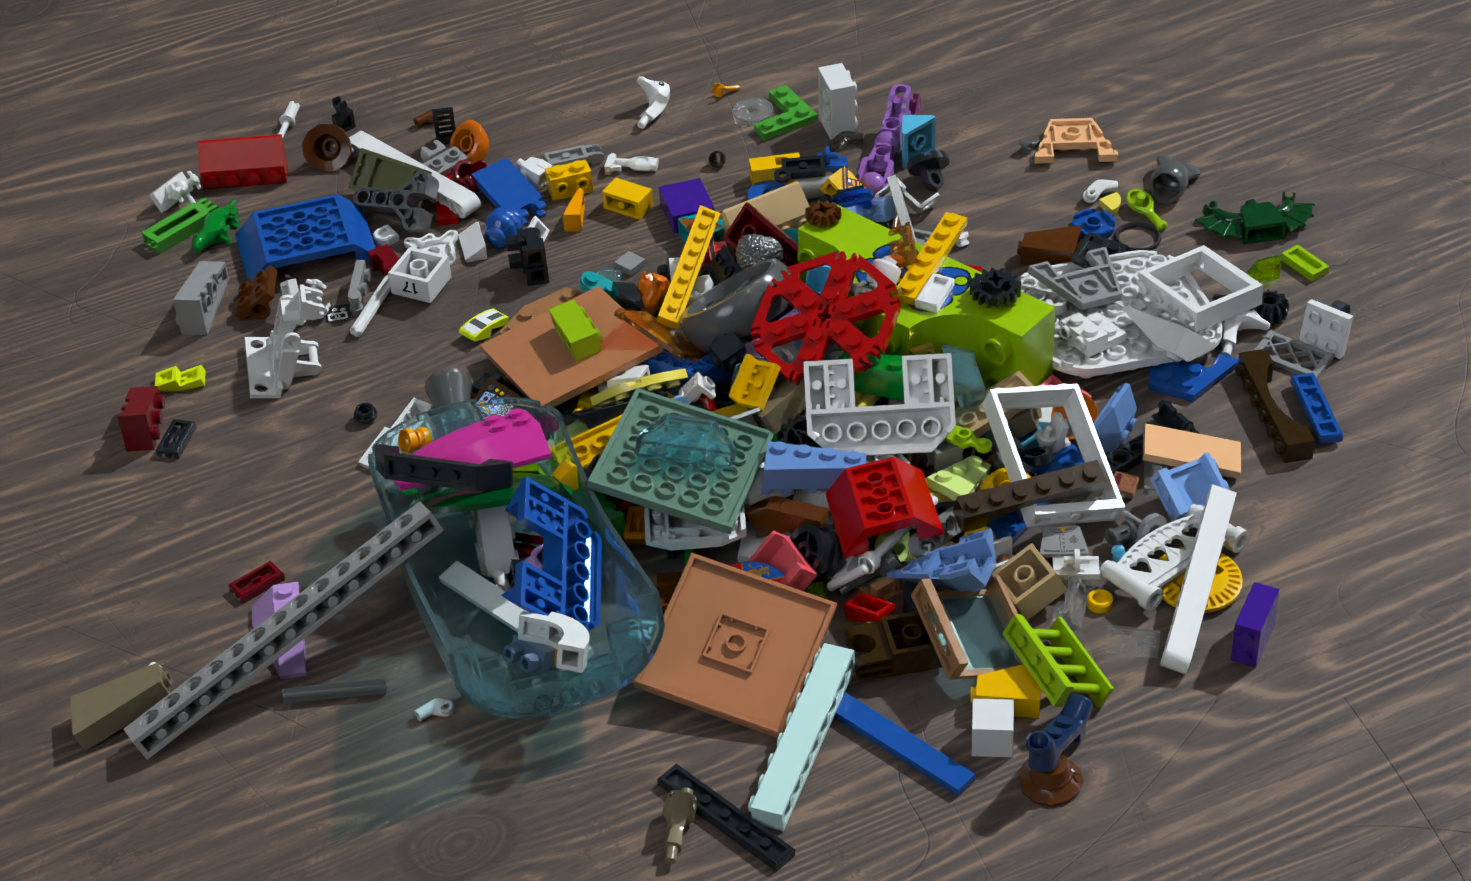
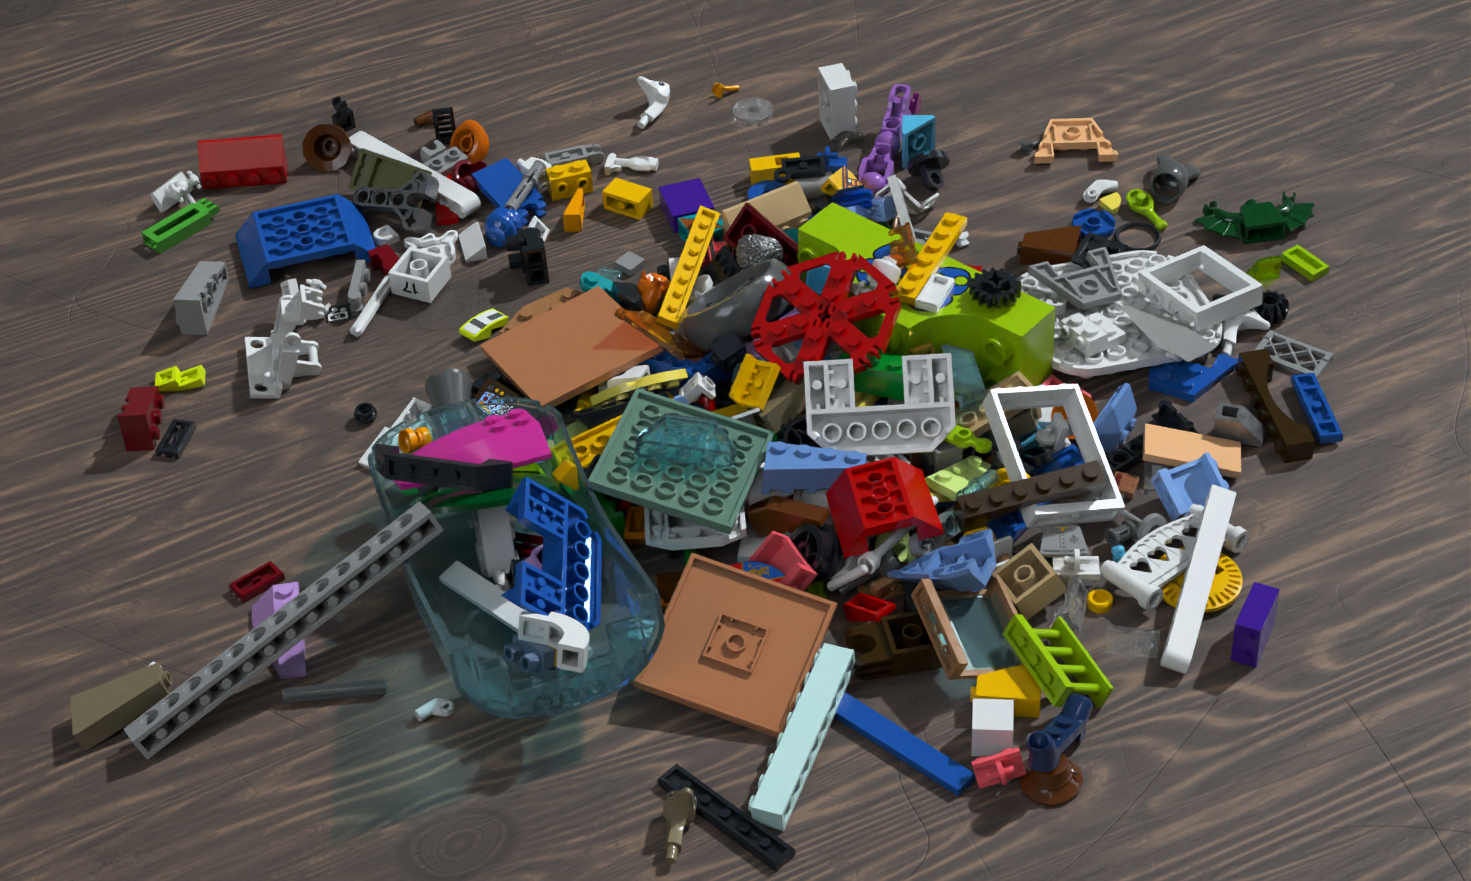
green animal [191,199,240,253] -> none
reddish brown plate [235,265,277,321] -> none
white piece [278,101,300,138] -> none
lime brick [548,299,603,362] -> none
dark brown hinge [709,150,726,168] -> none
bright green plate [754,85,818,141] -> none
reddish brown gear [805,200,842,227] -> none
white plate [1299,299,1353,359] -> none
none -> light grey pin [504,160,546,211]
none -> clear light blue pin [956,469,999,497]
none -> coral hips [971,747,1027,789]
none -> flat silver slope [1213,402,1266,447]

